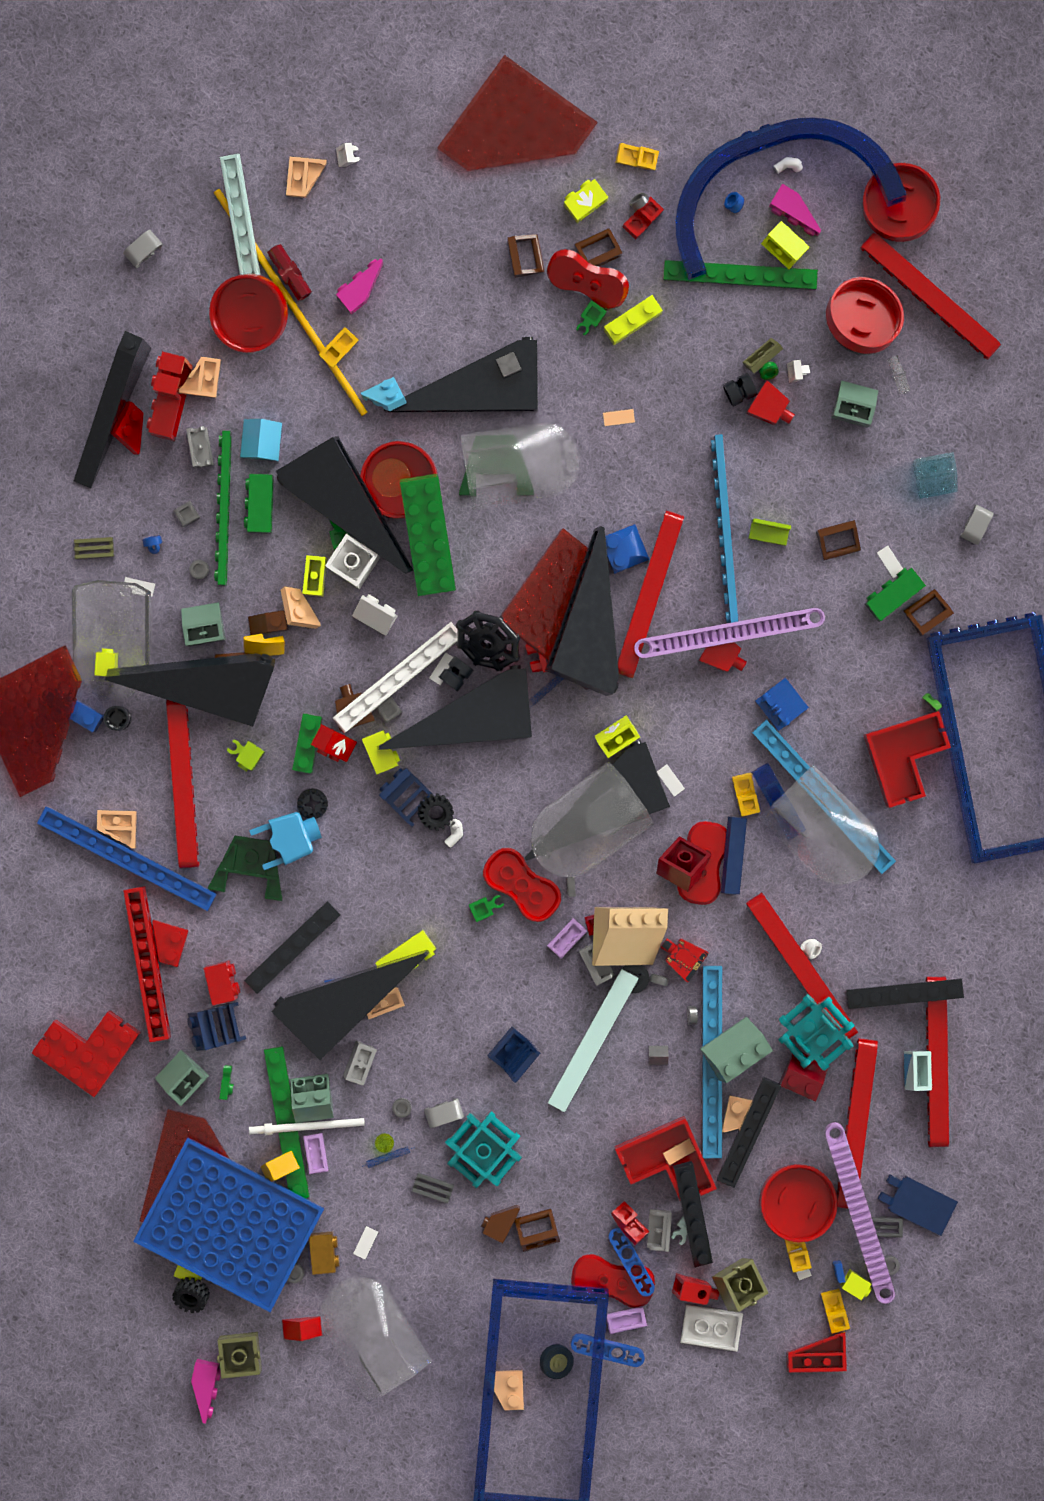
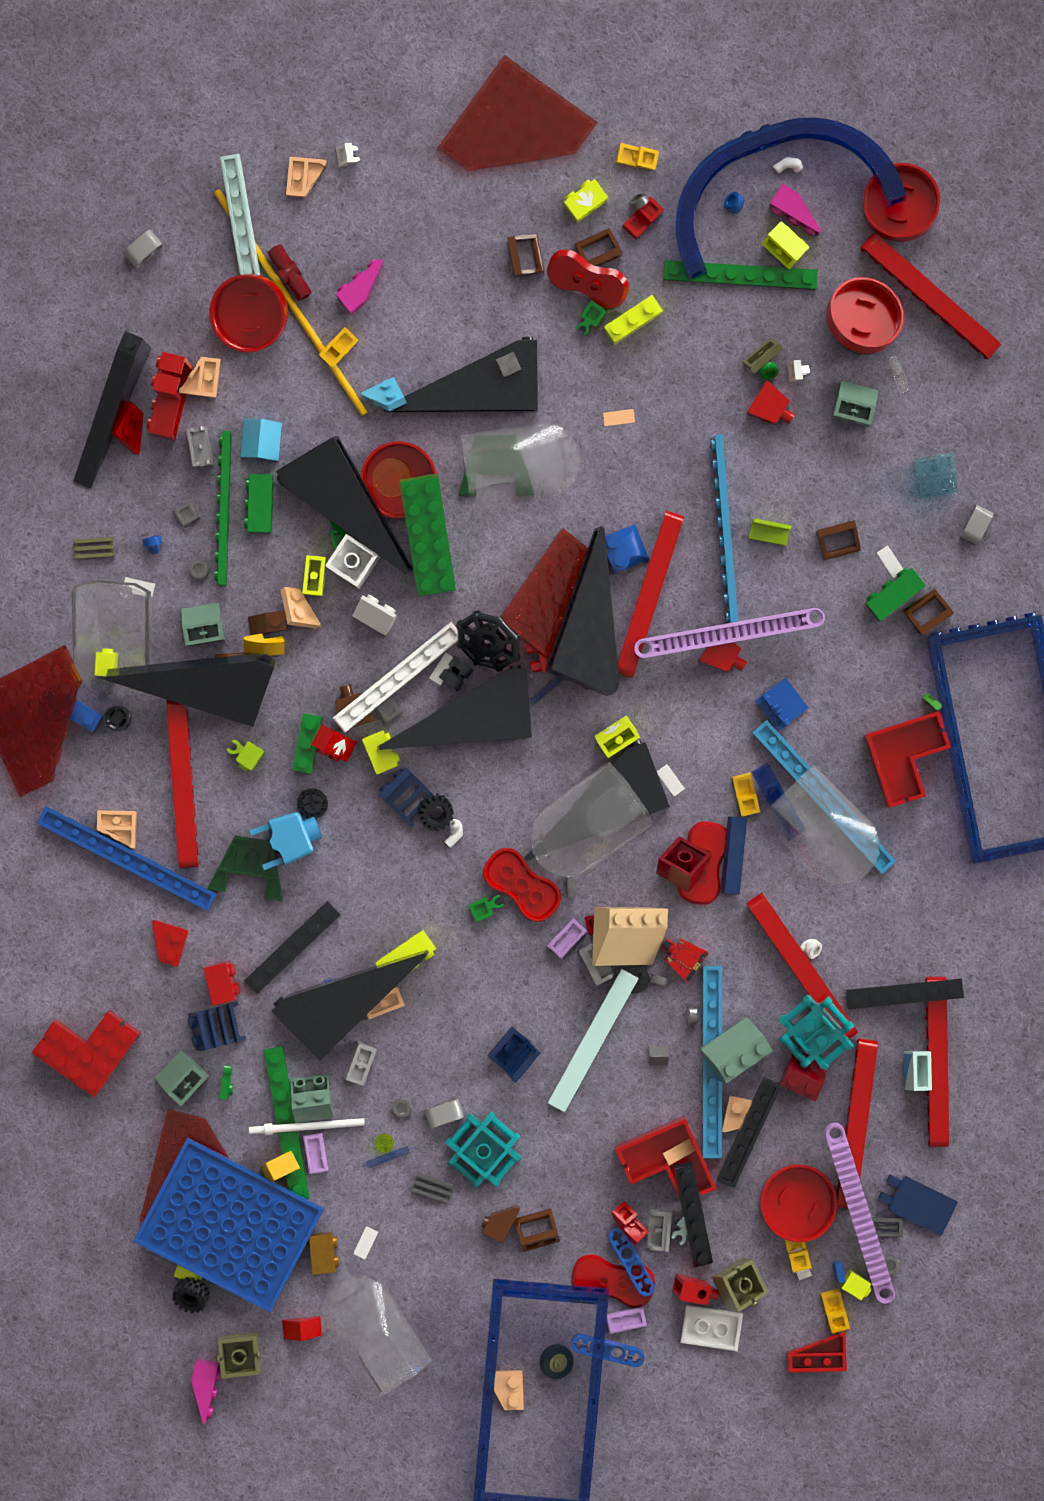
red brick [123,886,171,1042] -> none
flat silver tile [288,1263,304,1283] -> none
black wheel [722,373,758,407] -> none

